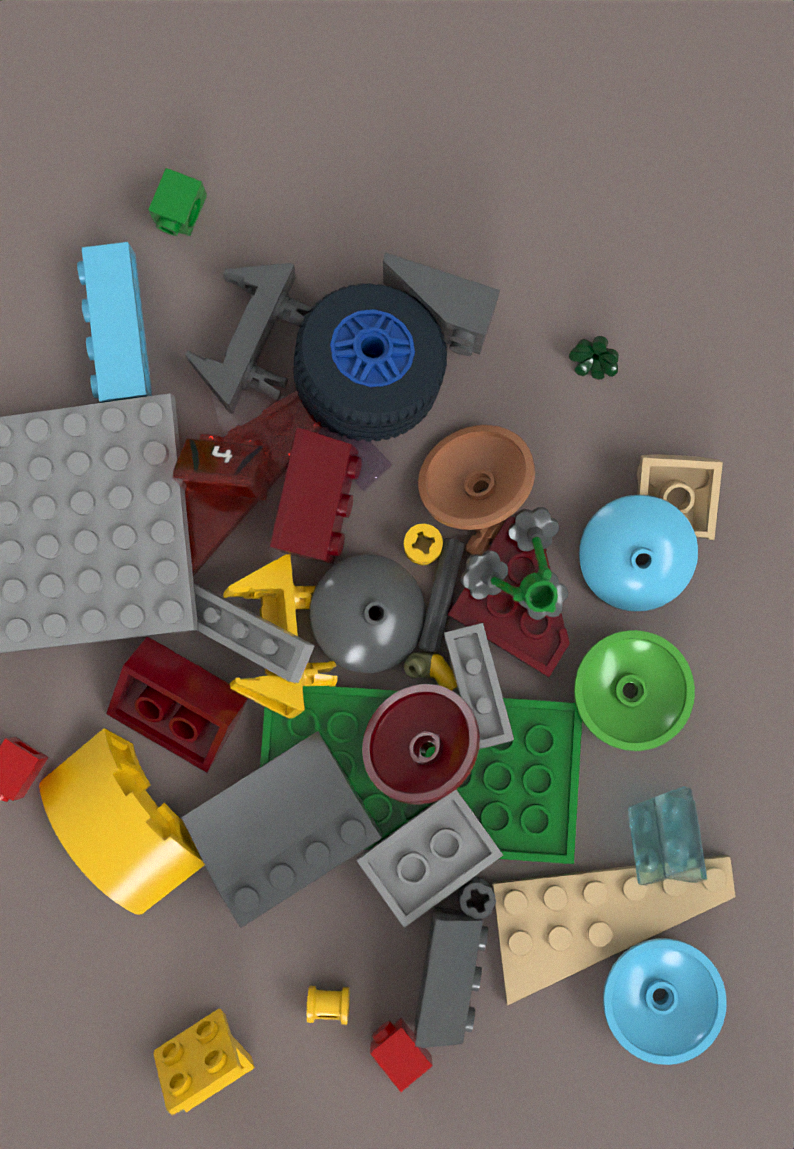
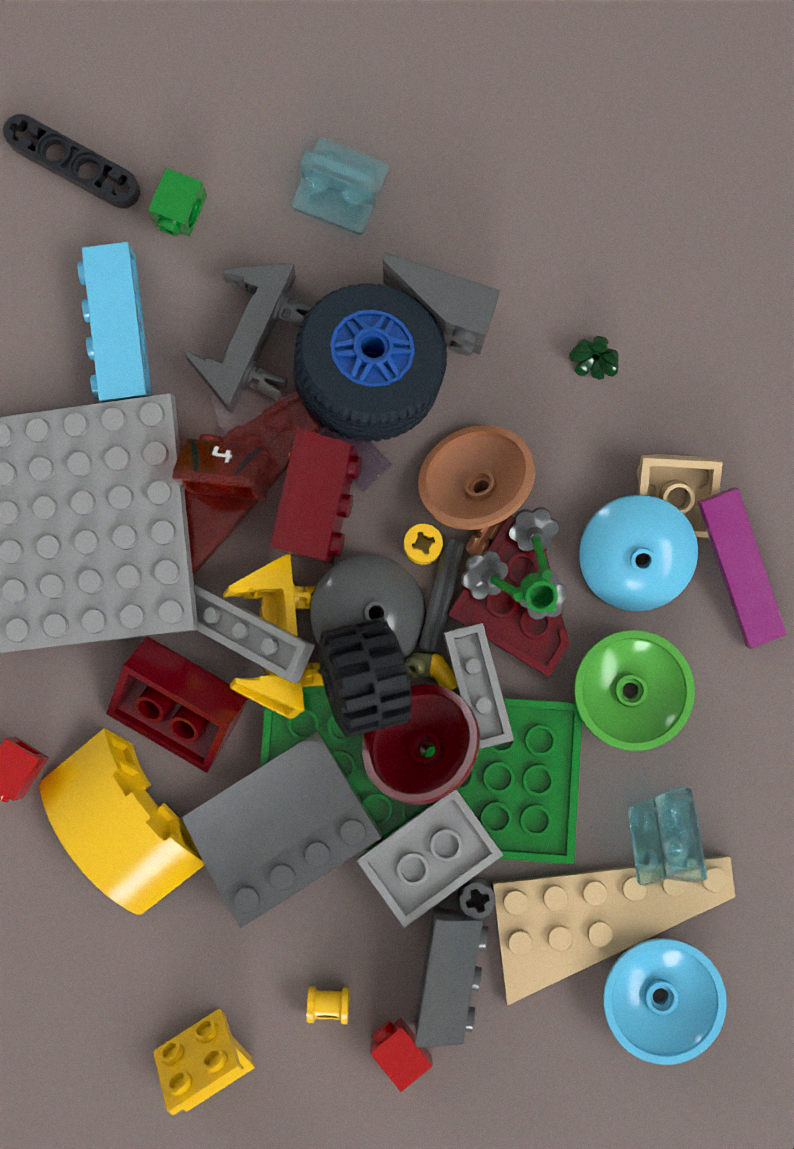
none -> black beam [3,114,140,208]
none -> clear light blue bracket [292,138,389,235]
none -> black wheel [318,618,411,738]
none -> magenta tile [697,487,787,649]

